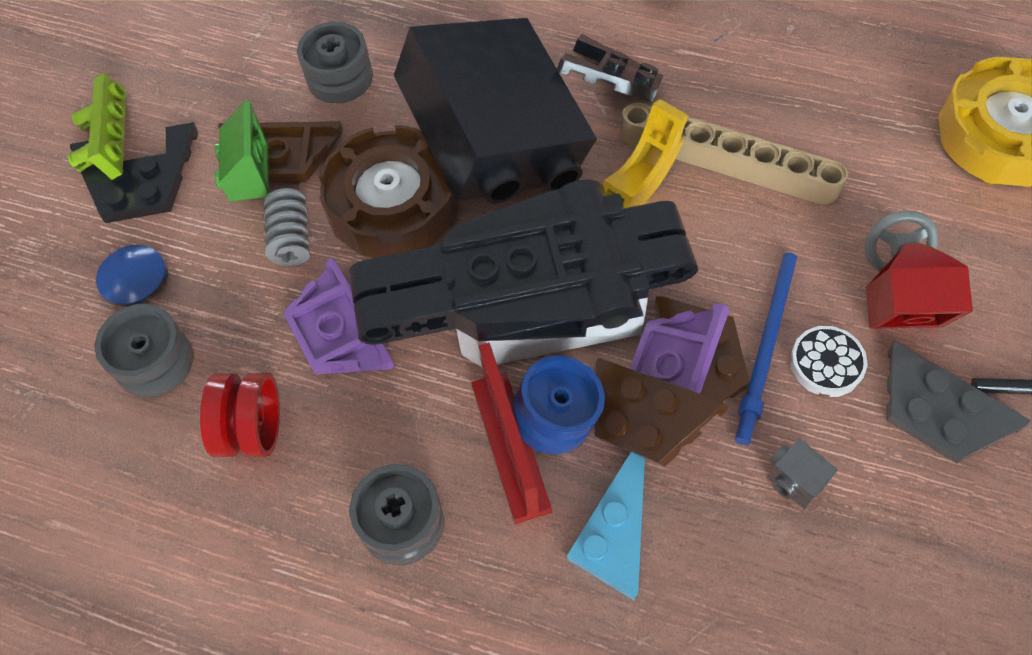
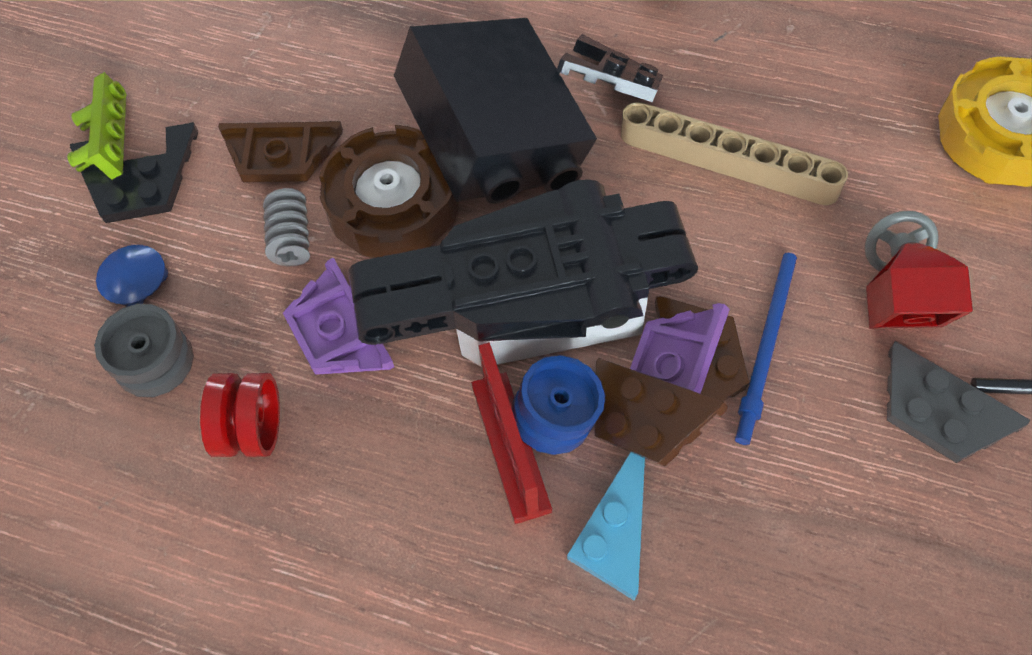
bright green slope [215,101,269,202] -> none
dark grey wheel [297,22,373,103] -> none
dark grey wheel [349,464,445,566] -> none
yellow arch [603,99,689,208] -> none
flat silver brick [767,438,838,510] -> none
white tile [790,326,868,397] -> none

